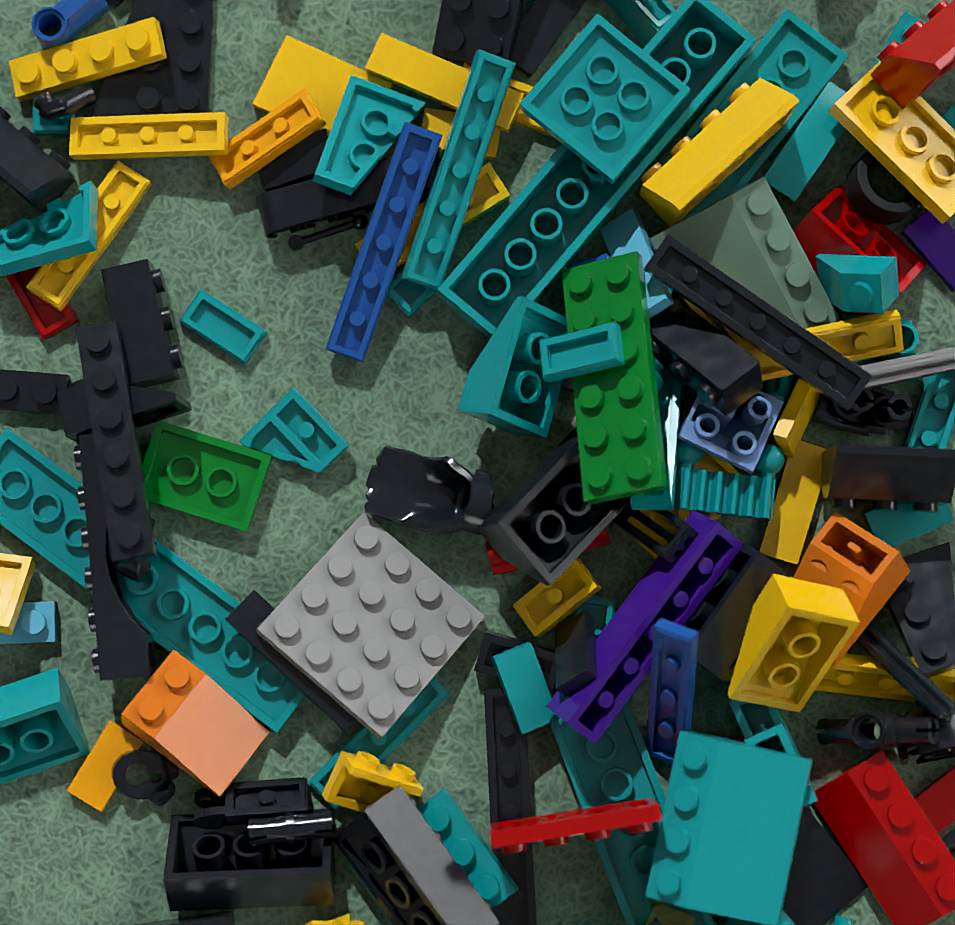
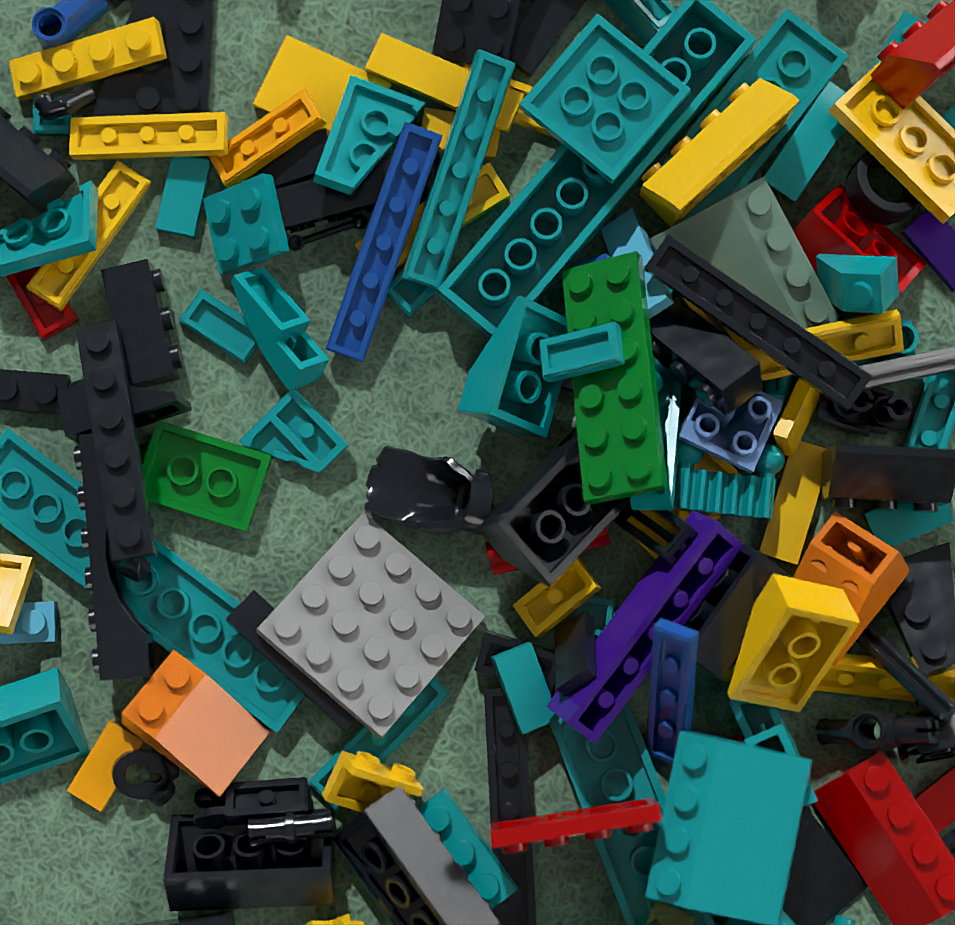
none -> teal tile [155,156,212,239]
none -> teal plate [203,173,290,275]
none -> teal slope [231,266,329,391]

